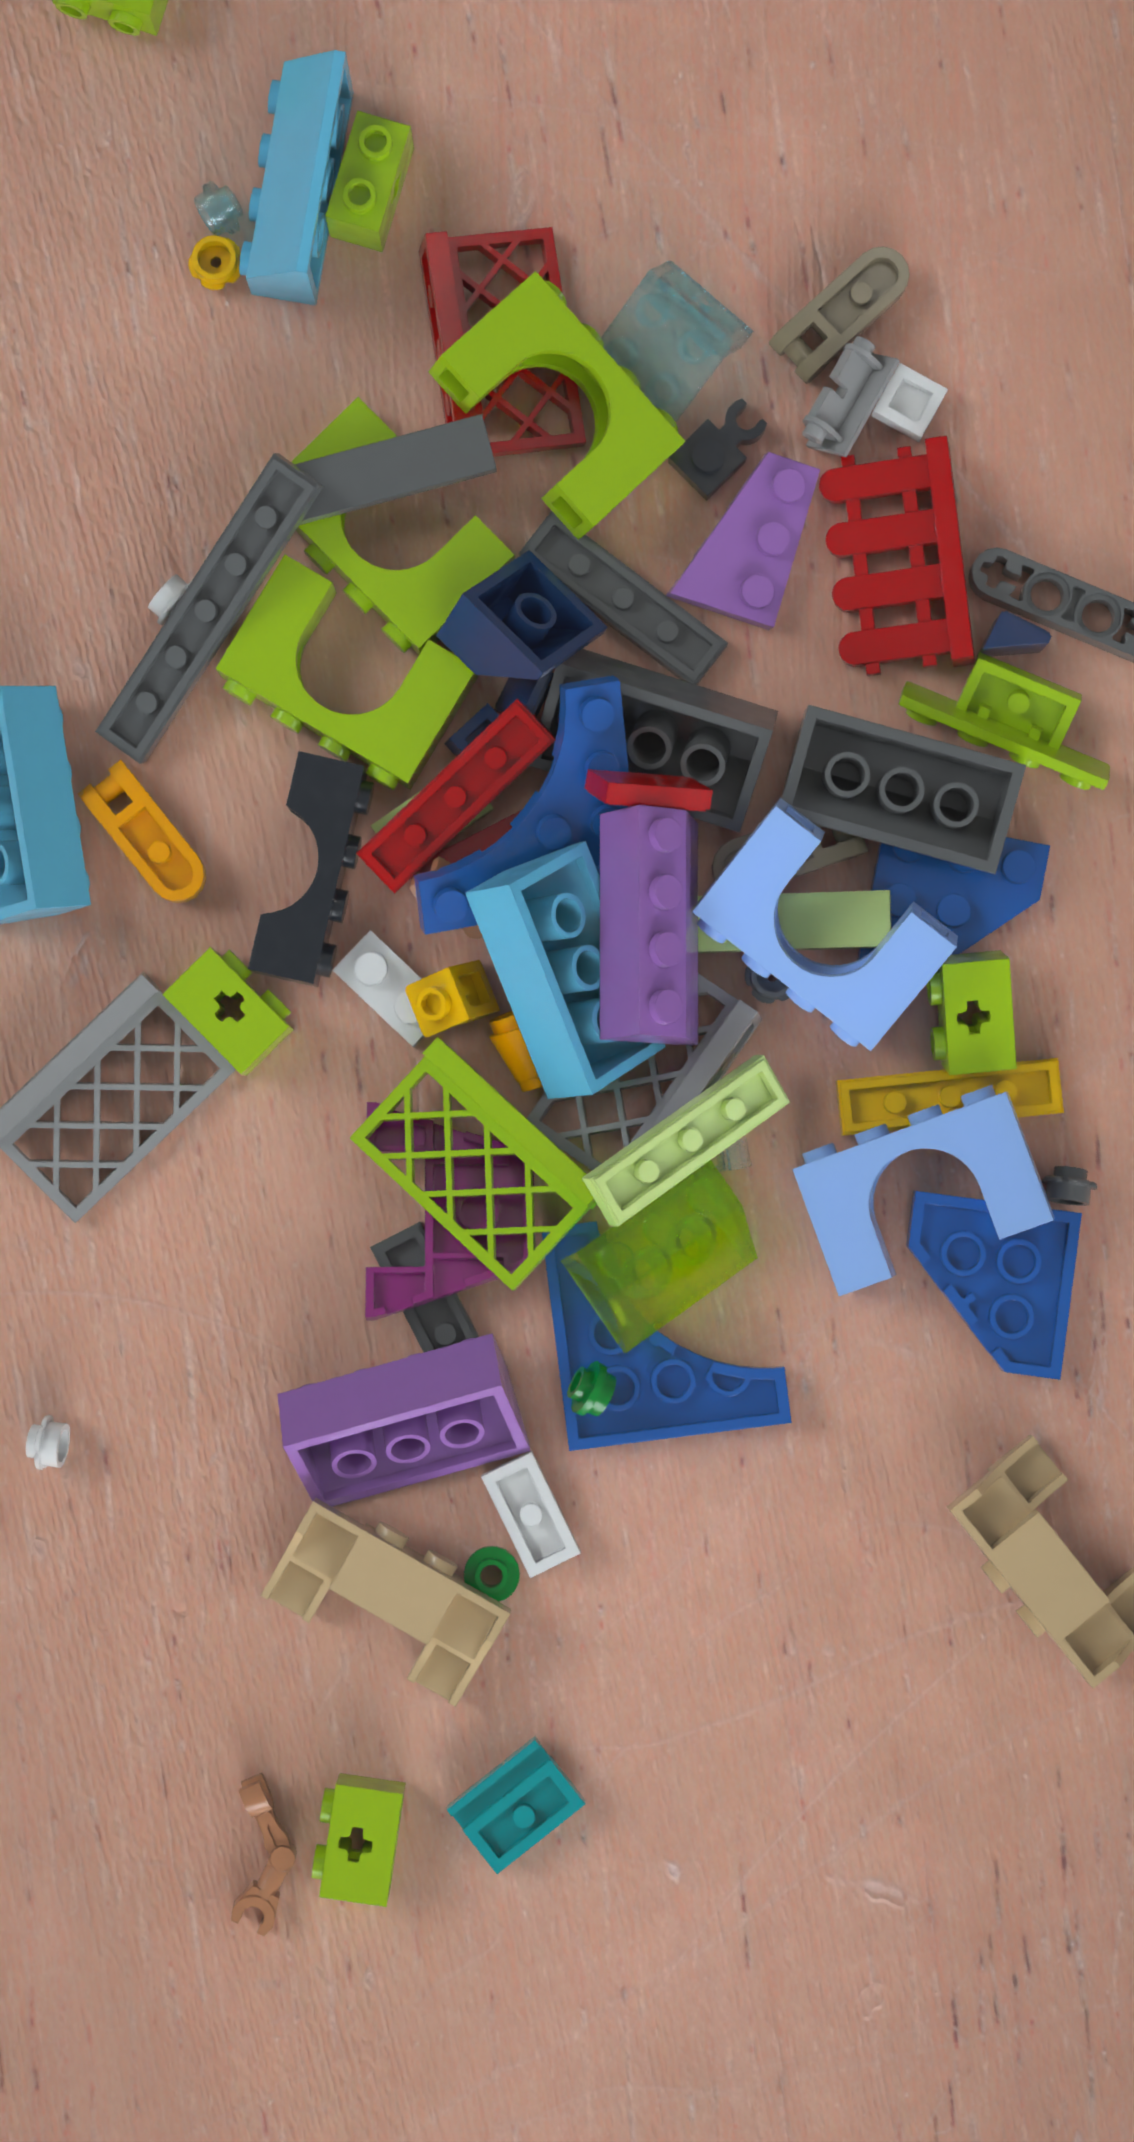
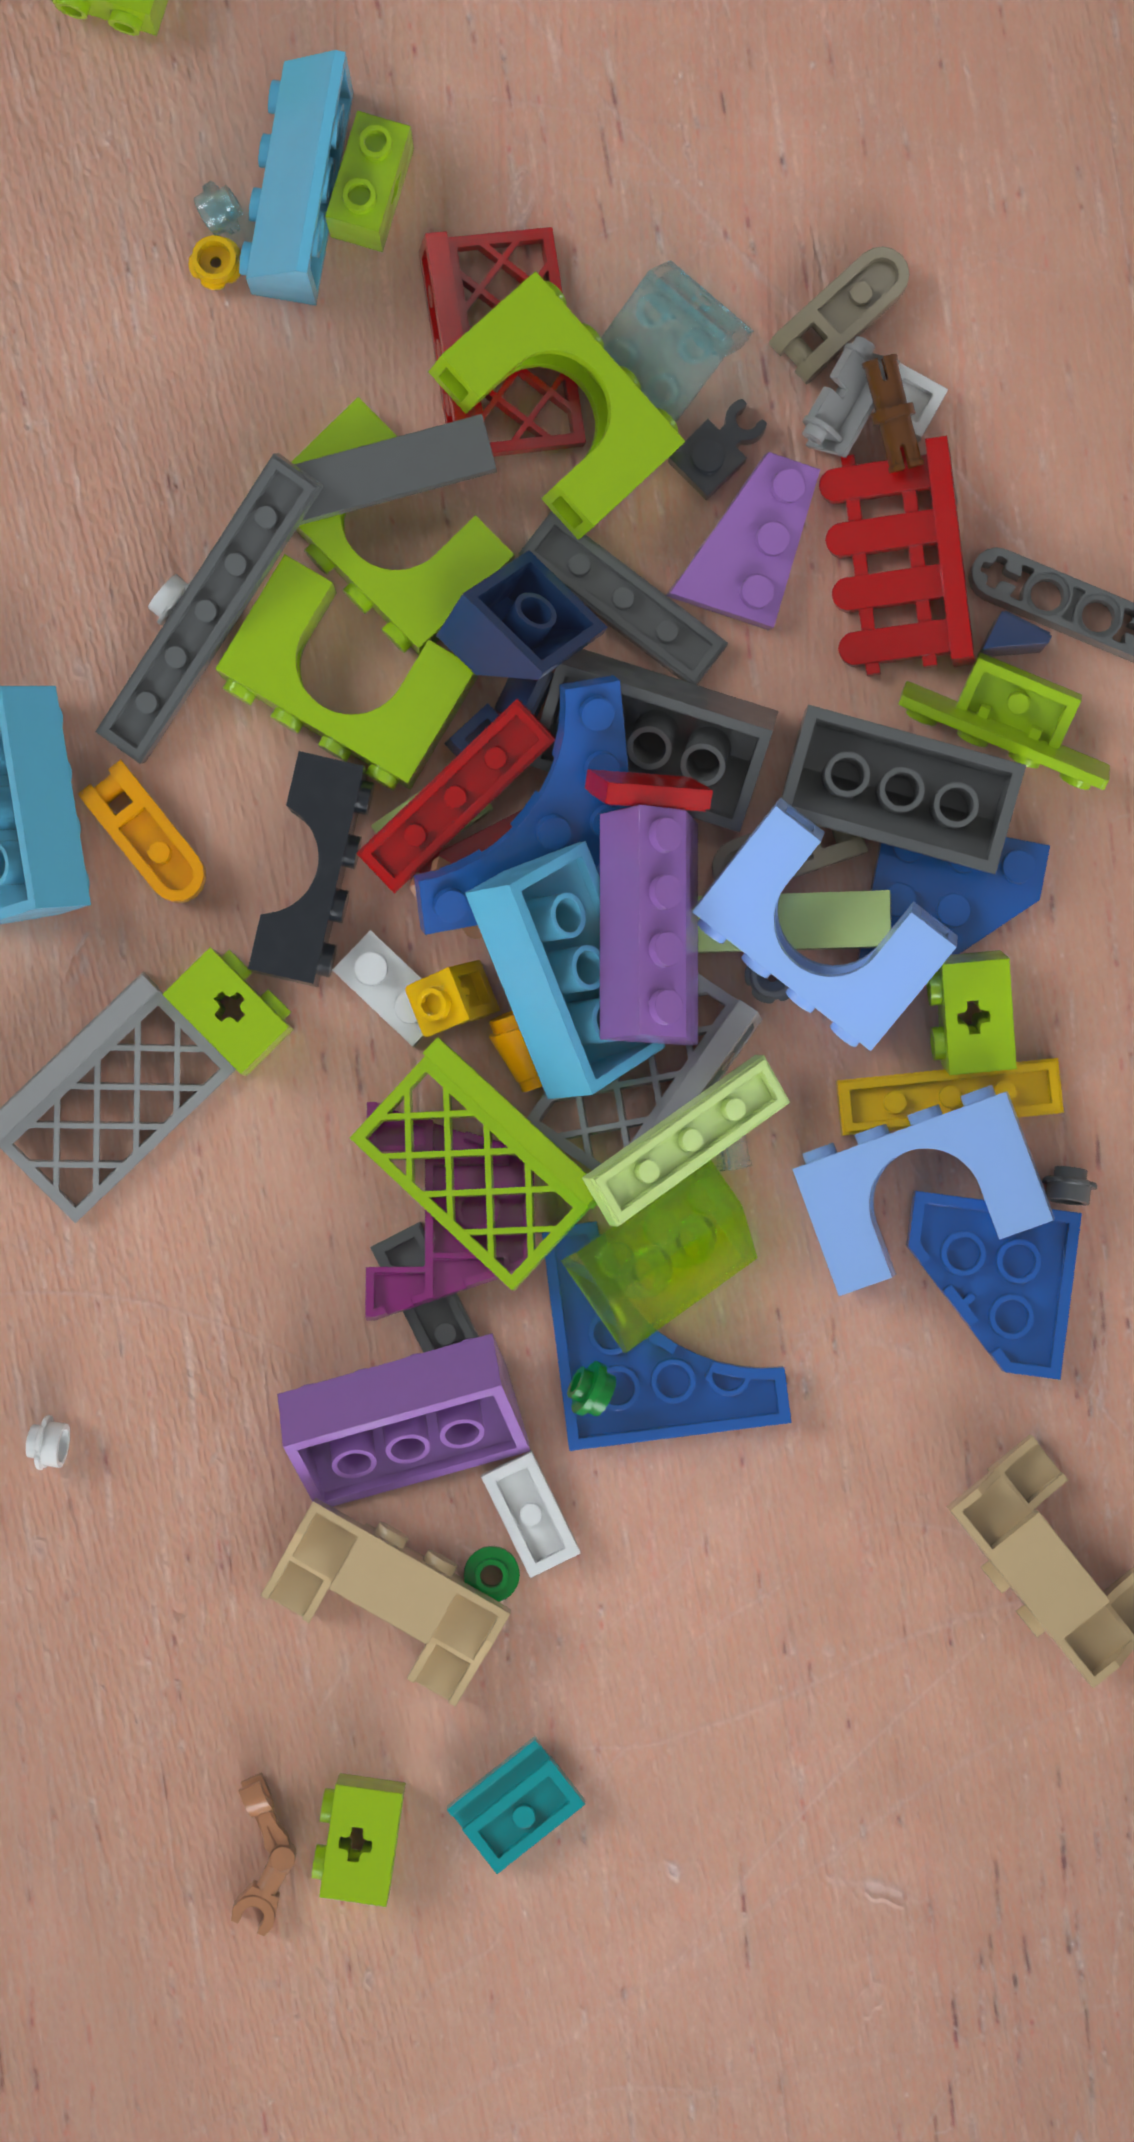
none -> reddish brown pin [862,354,924,474]

